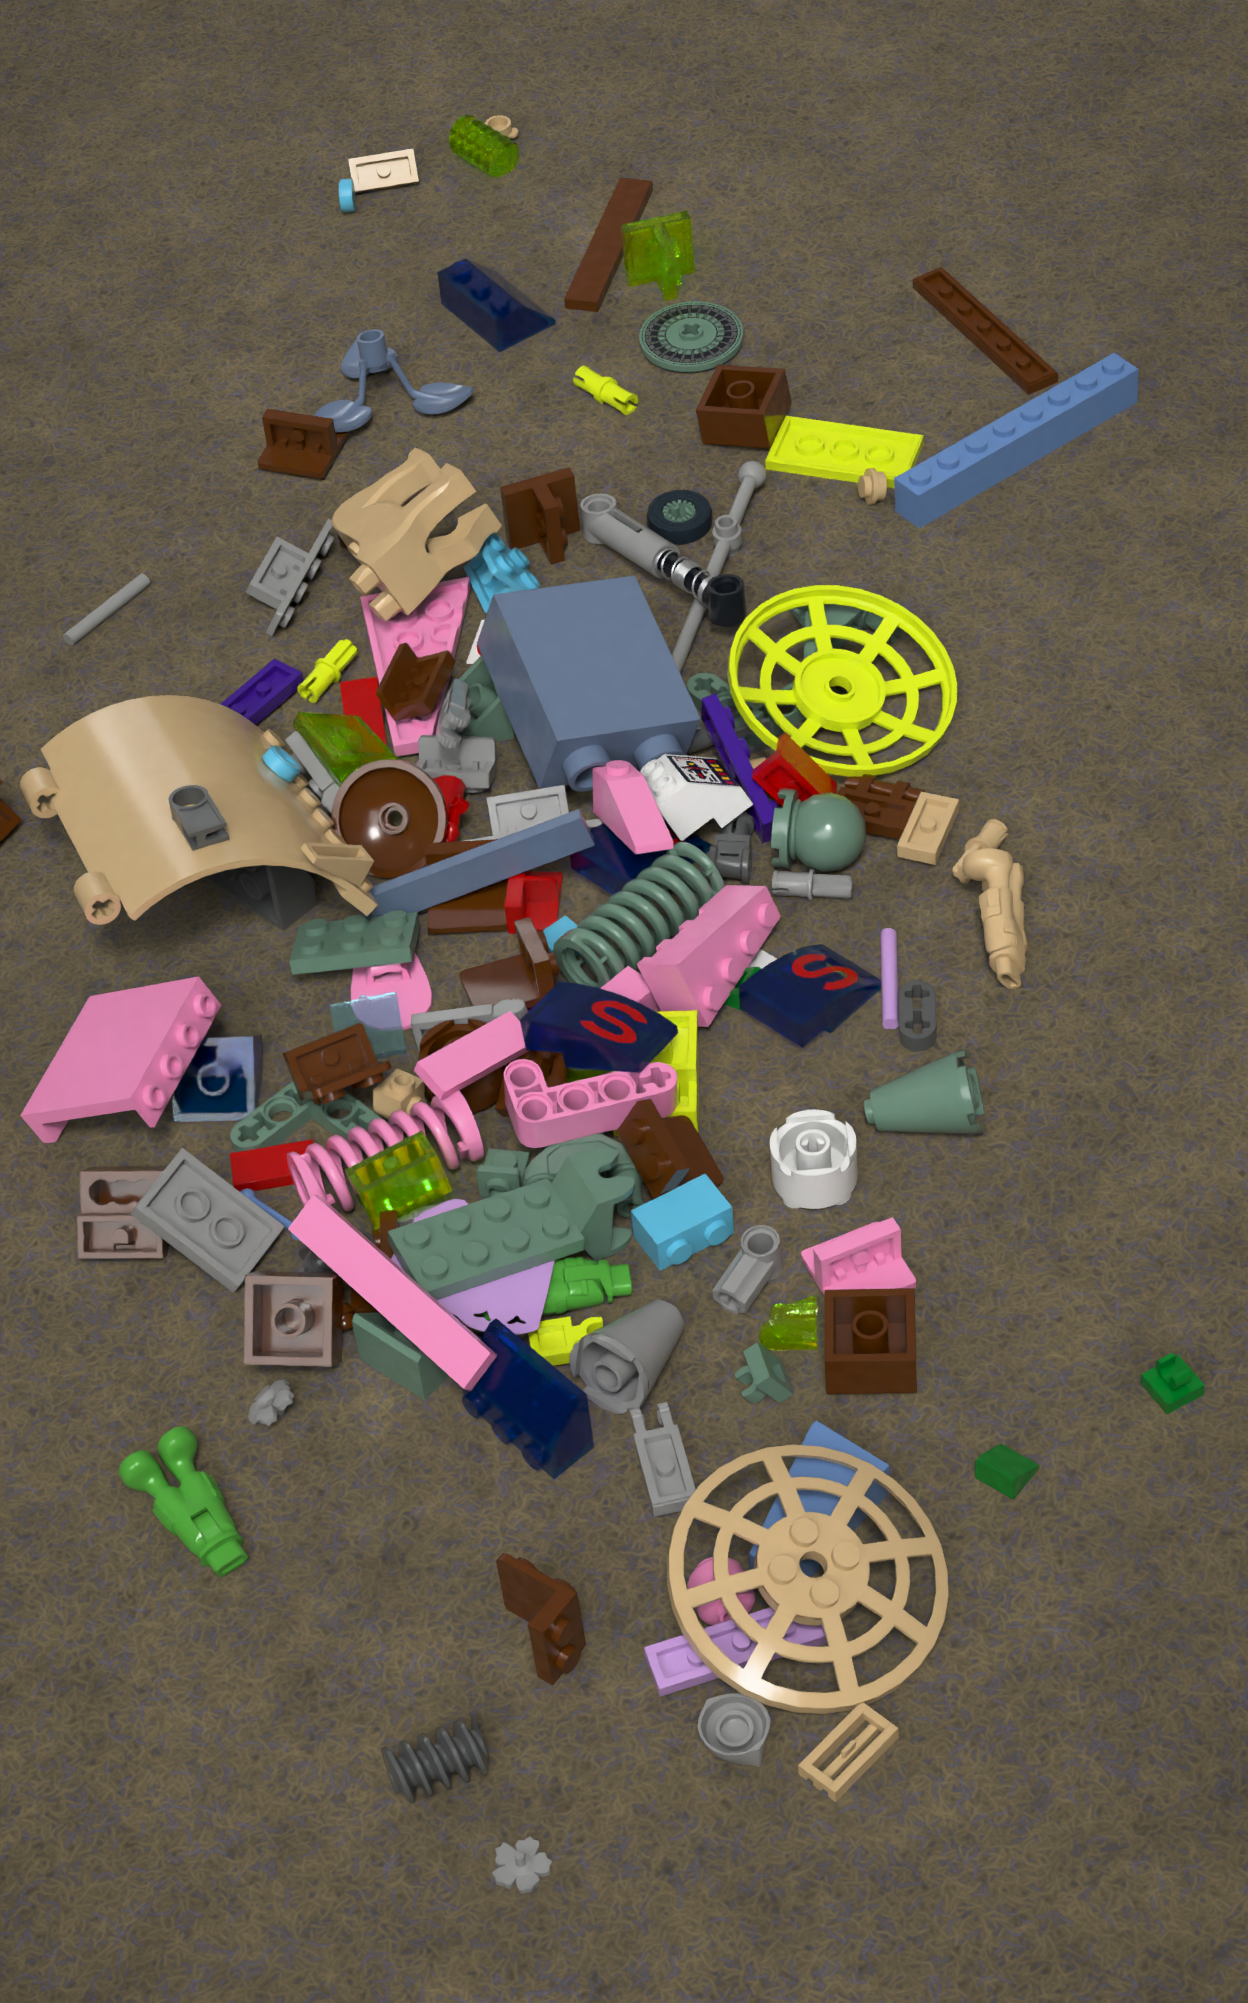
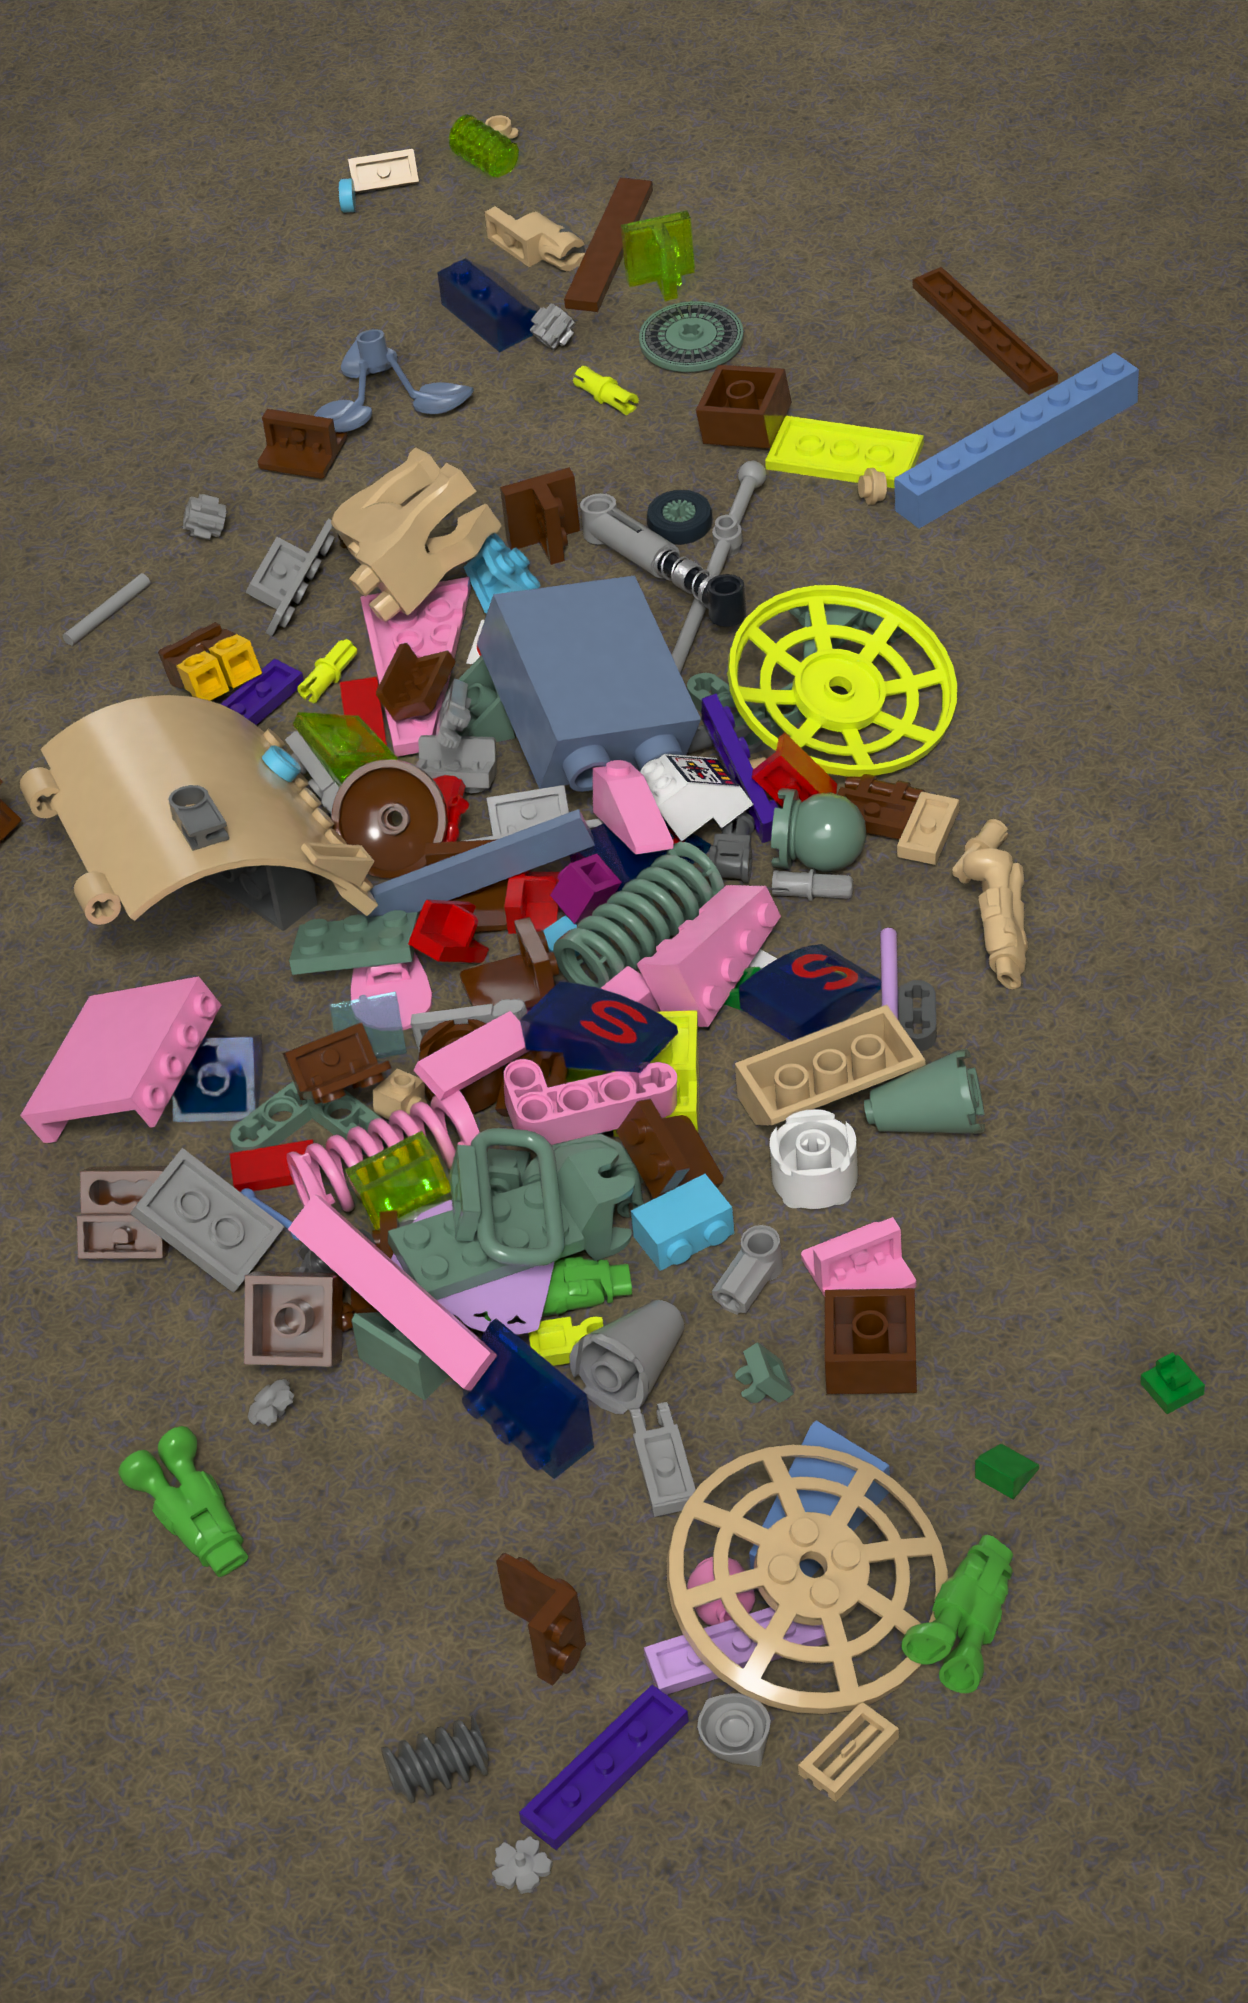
clear neon green piece [759,1296,818,1351] -> none
none -> yellow hips [158,622,262,701]
none -> light grey gear [183,494,226,540]
none -> red panel [408,900,489,963]
none -> sand green bar [450,1128,565,1266]
none -> tan plate [485,206,585,272]
none -> dark purple plate [519,1684,689,1850]
none -> light grey gear [530,303,576,350]
none -> magenta brick [550,854,622,924]
none -> tan slope [735,1005,926,1125]
none -> bright green piece [902,1535,1013,1693]

